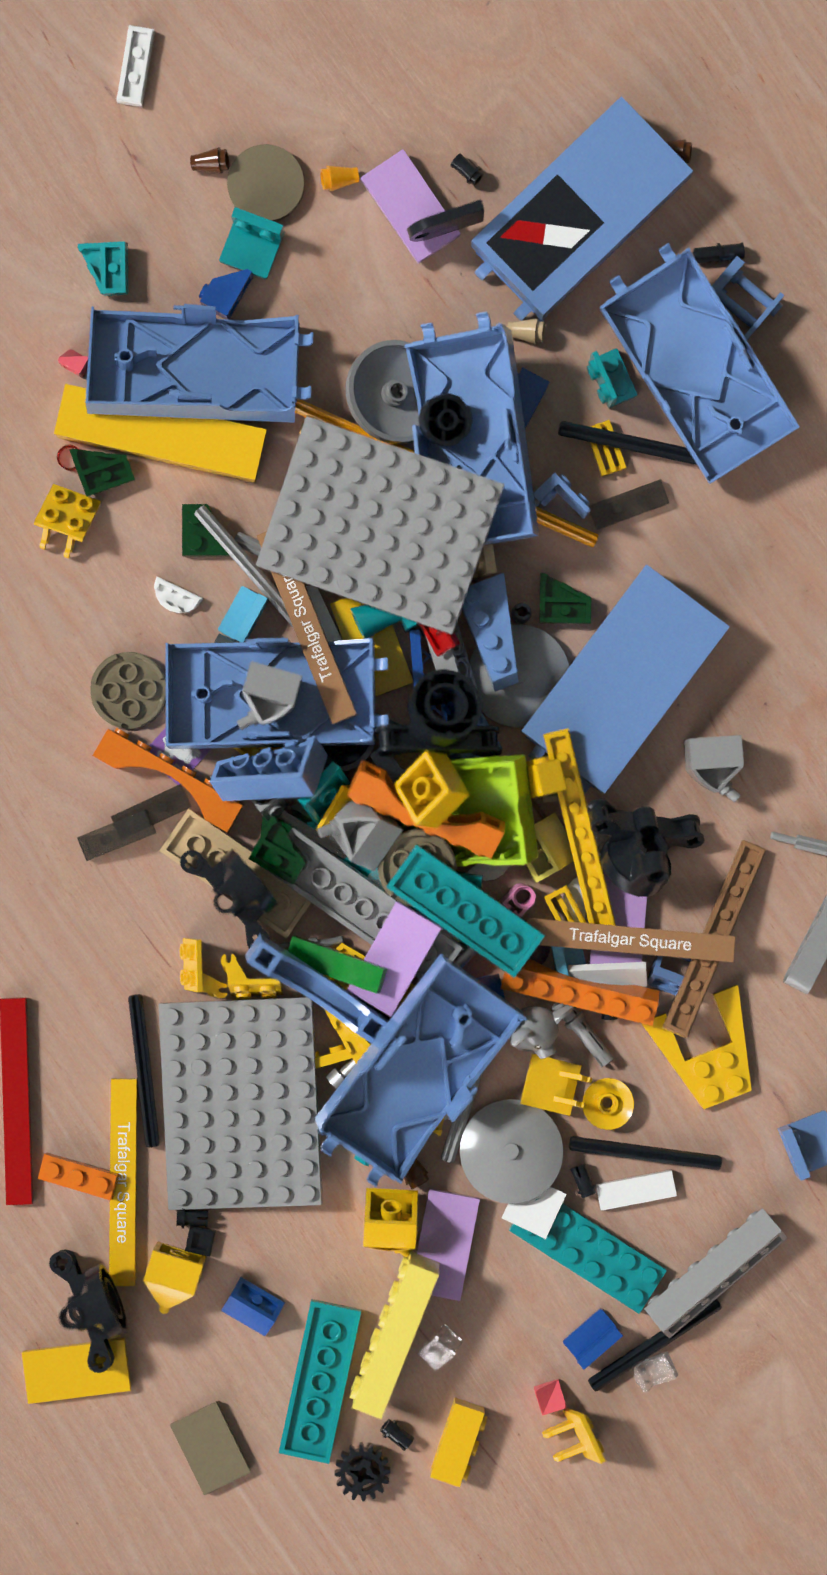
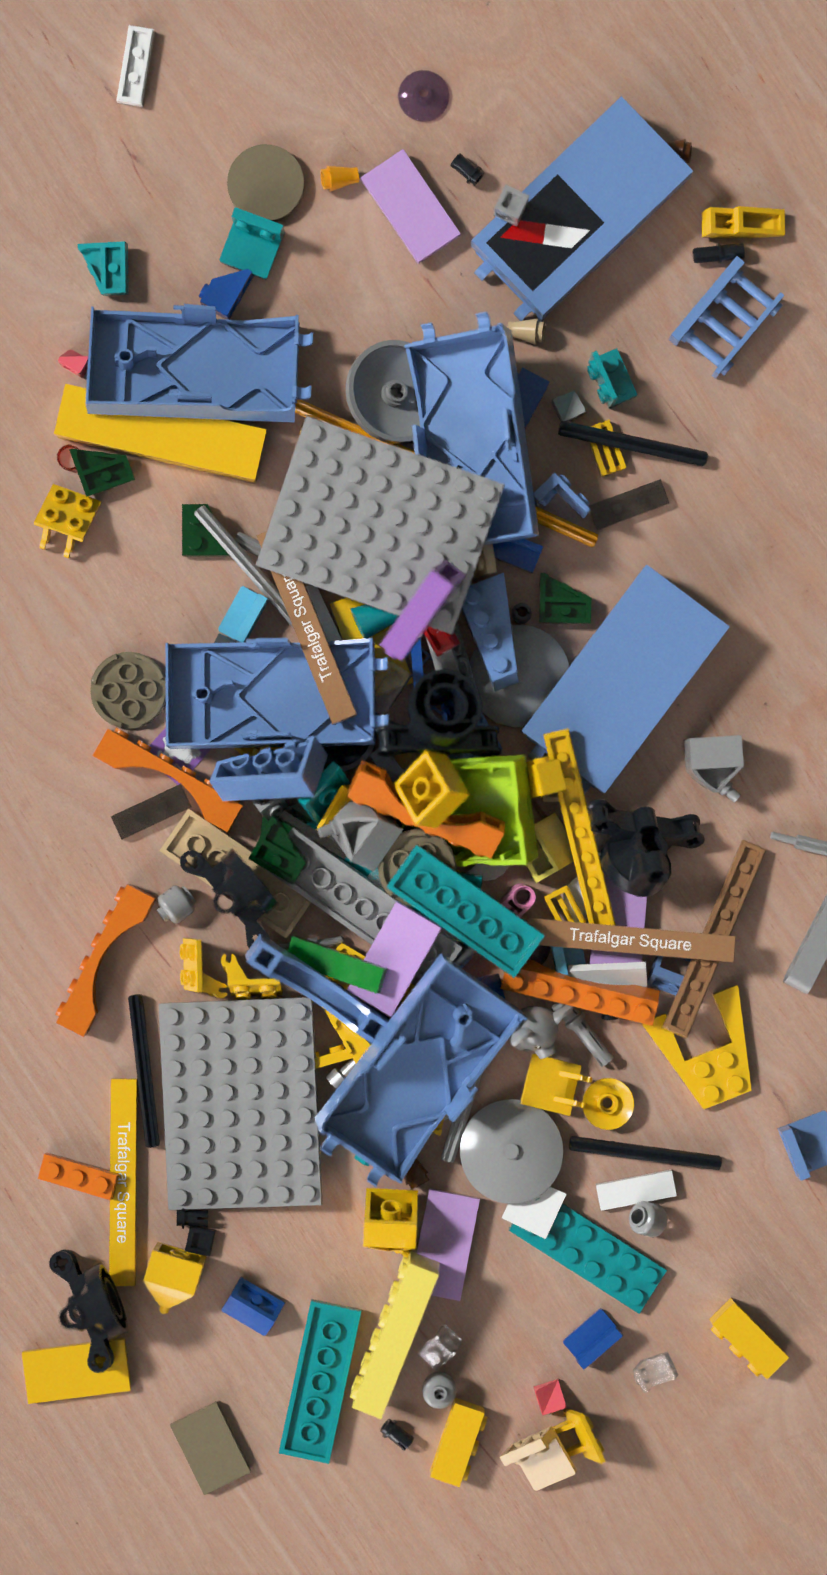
red tile [0,997,33,1205] -> none
clear smoke tile [77,809,156,861] -> none
white tile [154,577,203,614] -> none
reddish brown cone [190,147,230,173] -> none
light grey piece [237,661,302,731] -> none
black gear [334,1442,391,1501] -> none
black tile [407,199,484,242] -> none
black cylinder [418,393,473,446] -> none
black pin [570,1163,597,1198] -> none
black axle [588,1299,722,1392] -> none
medium blue piece [600,243,799,485] -> none
light grey brick [644,1208,787,1339] -> none
none -> orange arch [55,884,157,1037]
none -> light grey head [156,885,196,924]
none -> clear wing [375,660,412,715]
none -> medium lavender slope [380,560,466,660]
none -> clear purple dish [398,70,449,122]
none -> light grey head [422,1371,456,1409]
none -> blue panel [493,539,543,573]
none -> light grey brick [494,184,529,226]
none -> tan bracket [500,1426,577,1491]
none -> light grey slope [551,391,586,422]
none -> light grey head [629,1201,667,1237]
none -> yellow slope [702,206,785,238]
none -> yellow brick [709,1298,789,1379]

